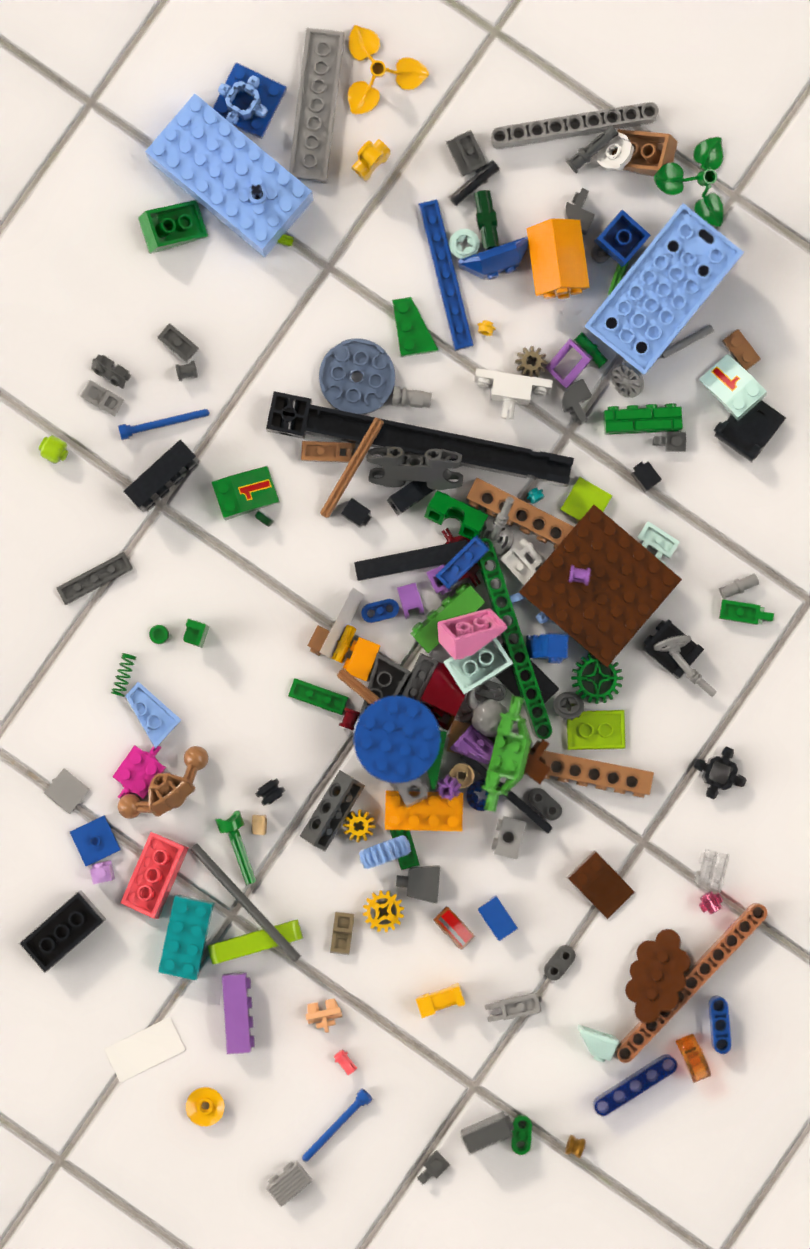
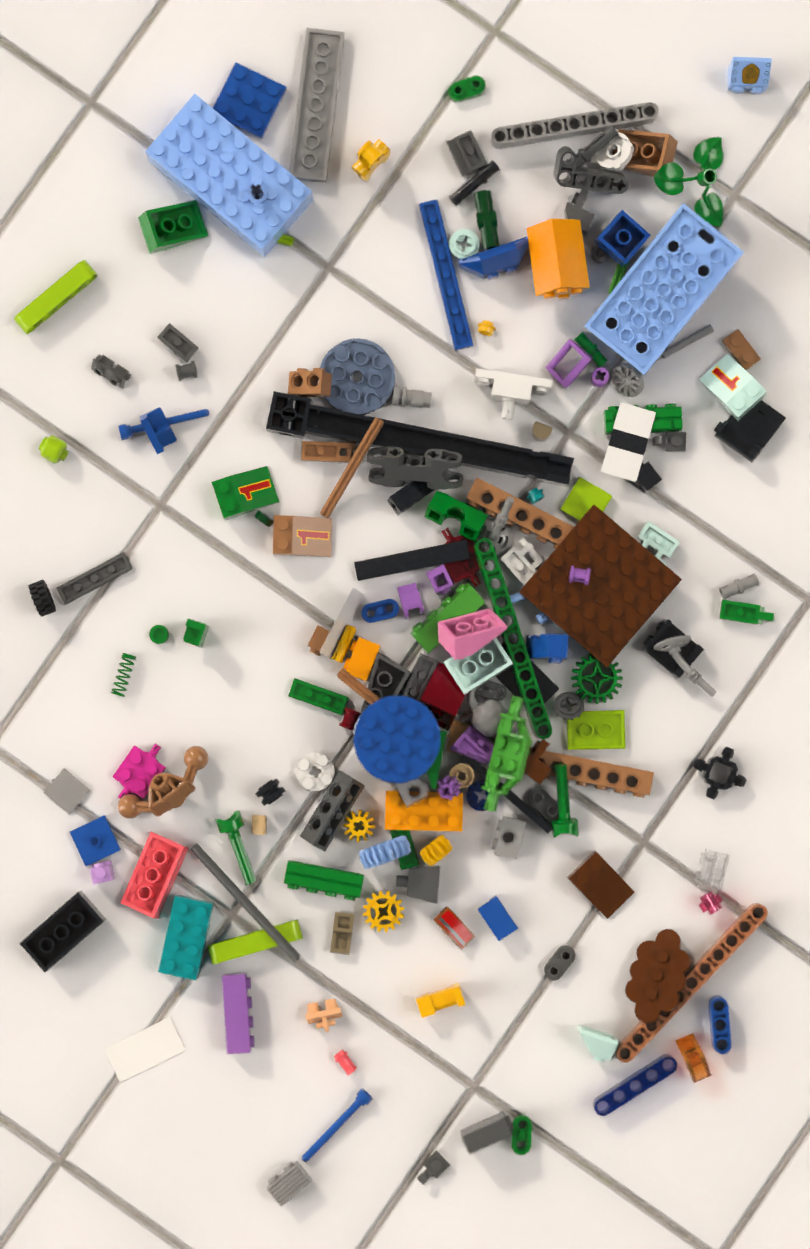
light grey slope [80,380,124,416] -> none
black brick [123,439,199,512] -> none
light blue wing [125,682,181,749] -> none
yellow dish [186,1087,224,1127] -> none
light blue piece [218,75,268,126] -> none
black brick [341,498,372,528] -> none
yellow plant [348,25,429,114] -> none
green wing [392,297,439,357] -> none
blue tile [435,535,490,589] -> none
light grey hinge [485,992,541,1022] -> none
dark tan gear [515,346,548,378] -> none
dark grey brick [562,379,592,425] -> none
pearl gold wheel [565,1135,586,1158] -> none
none -> lime beam [14,260,98,334]
none -> black tyre [28,579,56,617]
none -> blue panel [140,407,177,454]
none -> medium nougat slope [273,515,332,557]
none -> green brick [284,860,364,901]
none -> medium nougat brick [288,368,332,397]
none -> white plate [296,753,335,791]
none -> yellow gear [420,835,453,866]
none -> green plate [449,76,485,103]
none -> dark tan brick [532,421,553,441]
none -> green piece [552,764,579,838]
none -> dark grey beam [553,146,629,194]
none -> medium lavender bush [591,367,609,387]
none -> white sticker [601,402,656,482]
none -> light blue slope [727,57,772,94]

